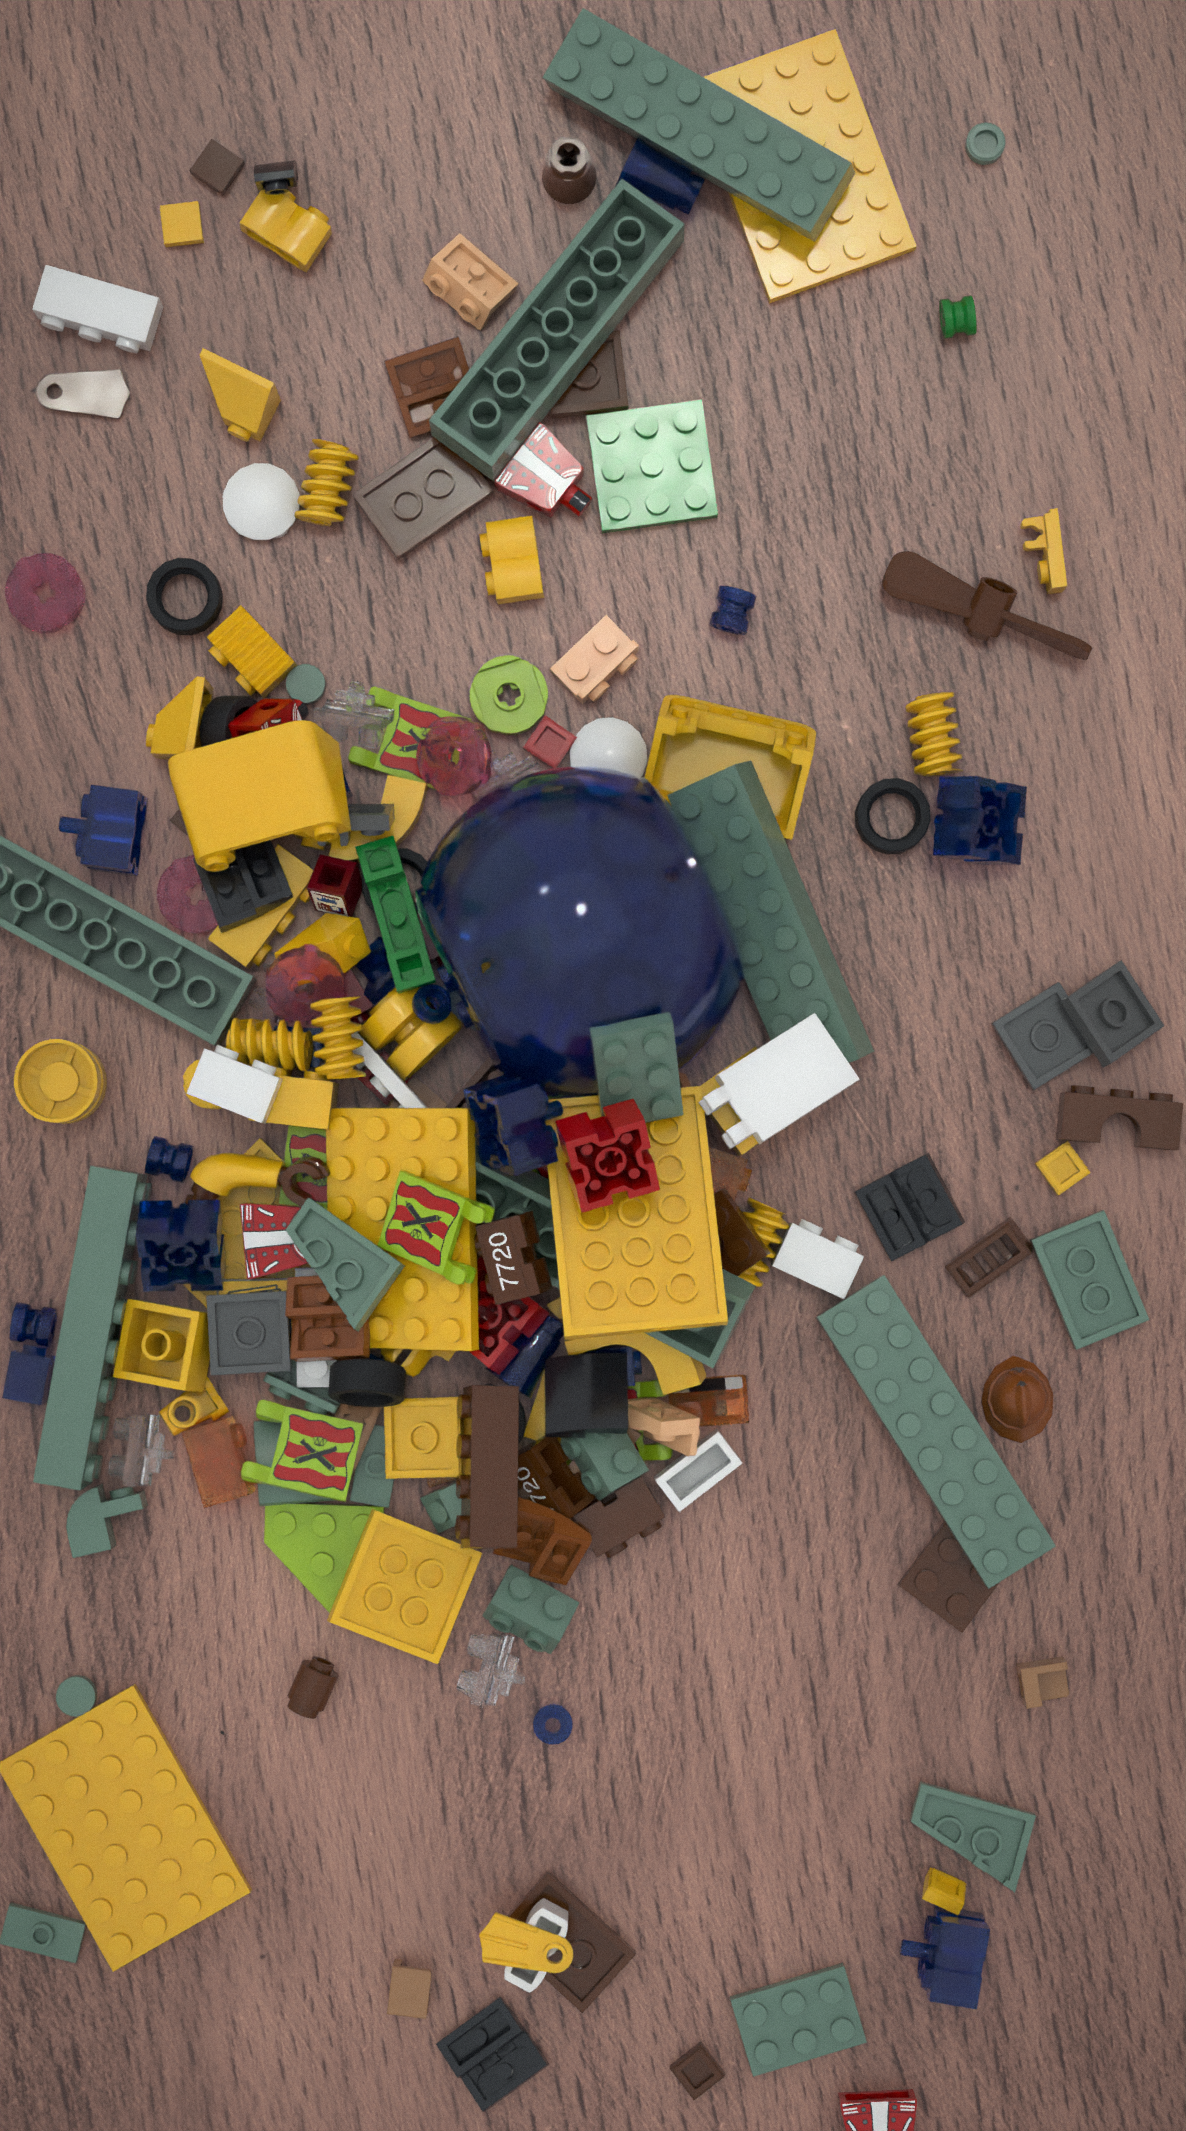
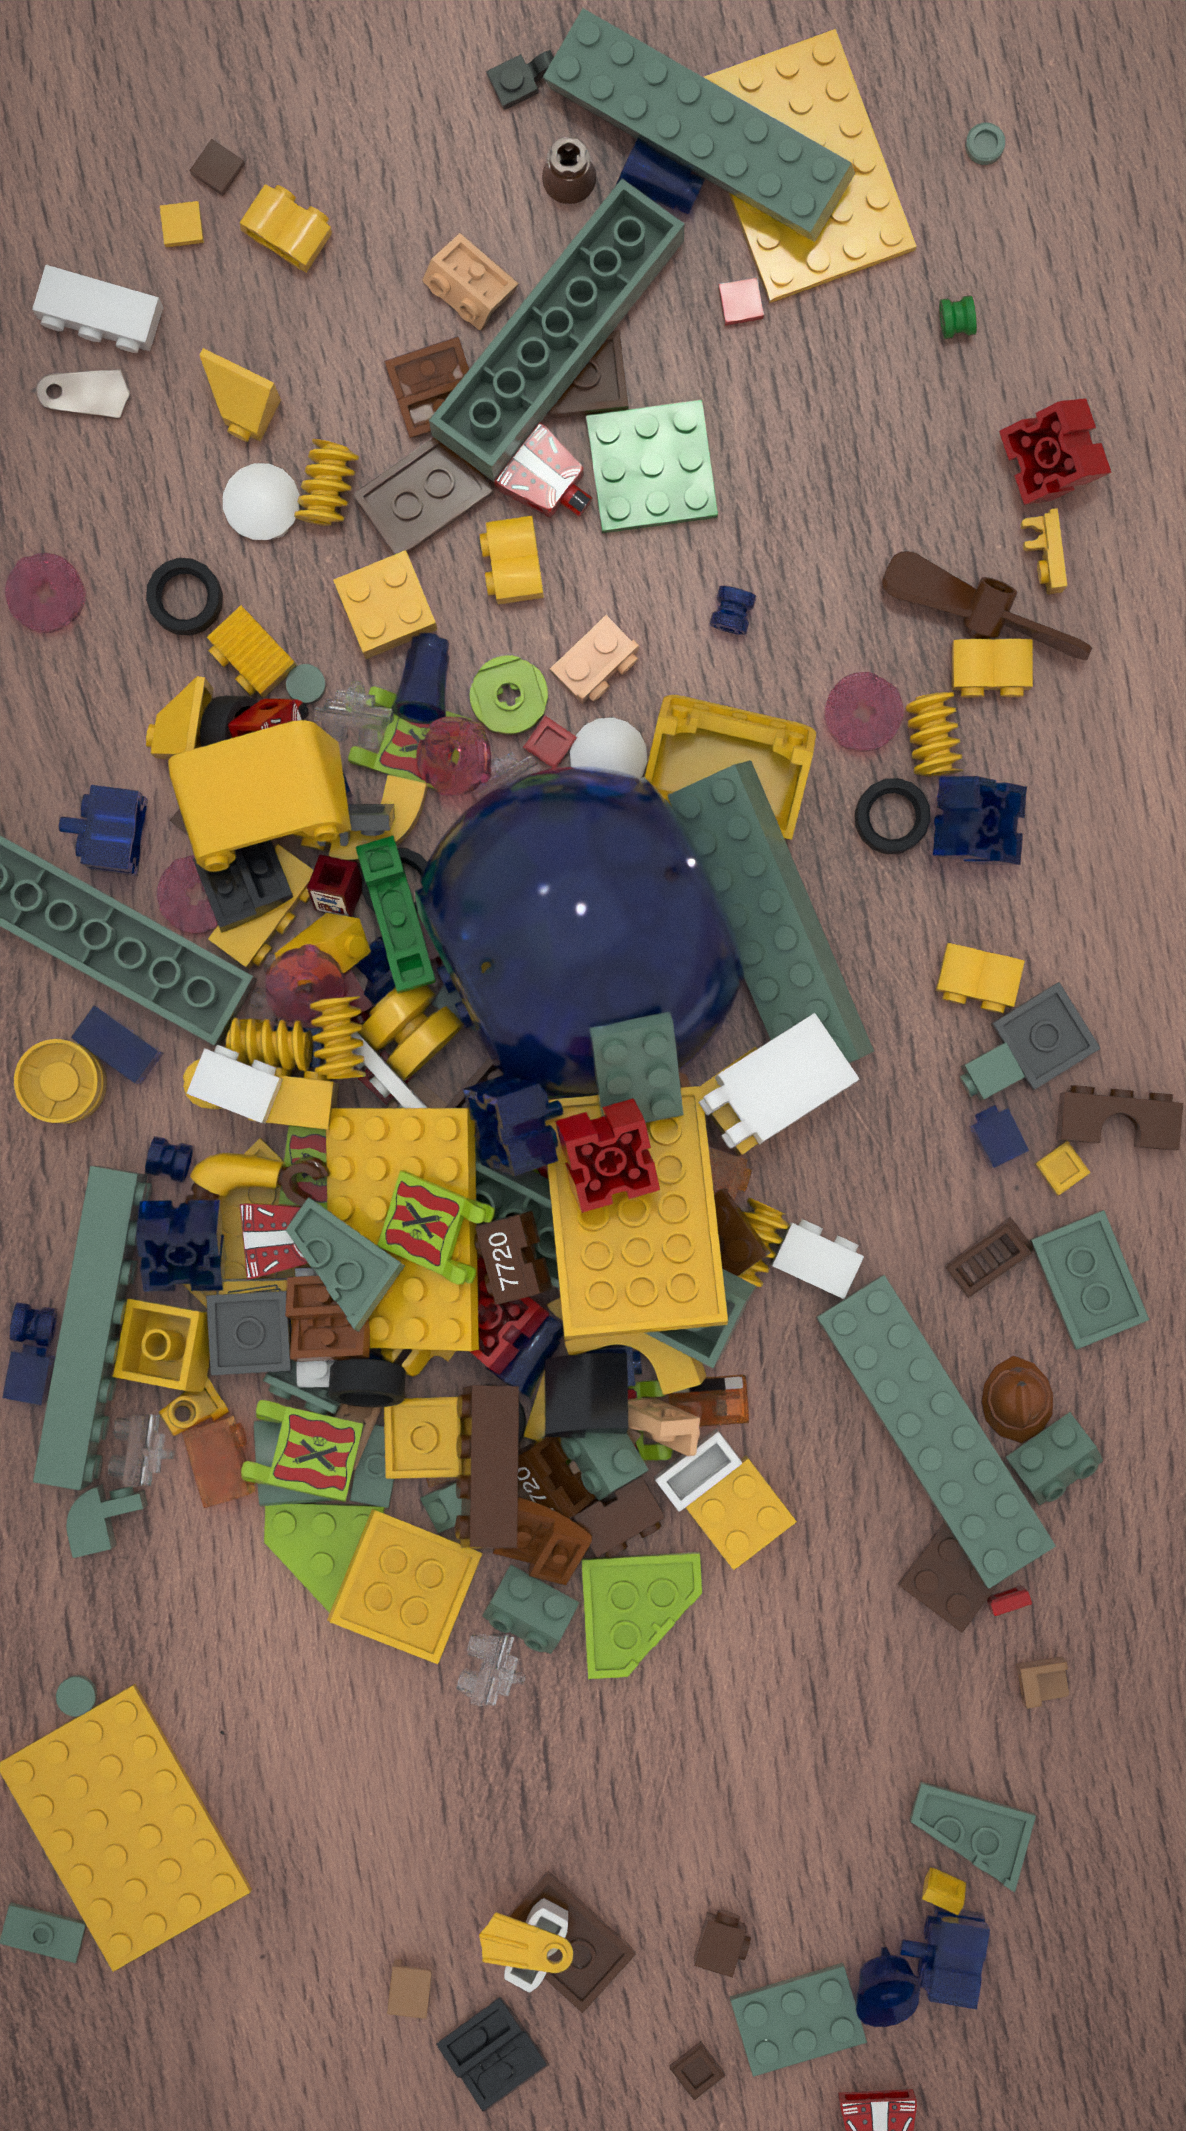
black slope [254,160,299,195] -> none
reddish brown brick [287,1656,339,1719] -> none
clear blue plate [412,985,452,1024] -> none
clear blue plate [533,1704,573,1745] -> none
black slope [855,1153,965,1261] -> none
dark grey plate [1060,960,1164,1068] -> none
none -> clear blue brick [71,1005,164,1085]
none -> yellow brick [333,550,438,659]
none -> clear blue plant [391,633,450,724]
none -> pearl dark grey plate [486,50,554,110]
none -> lime plate [582,1552,702,1679]
none -> yellow brick [685,1455,797,1570]
none -> reddish brown brick [693,1910,751,1978]
none -> tile [718,278,764,326]
none -> clear pink plate [824,672,904,752]
none -> clear blue piece [856,1947,921,2027]
none -> yellow brick [935,943,1025,1013]
none -> yellow brick [952,639,1033,698]
none -> sand green brick [959,1042,1025,1100]
none -> clear blue brick [969,1105,1029,1168]
none -> red tile [987,1585,1032,1616]
none -> red brick [999,398,1112,505]
none -> sand green bracket [1006,1412,1103,1505]

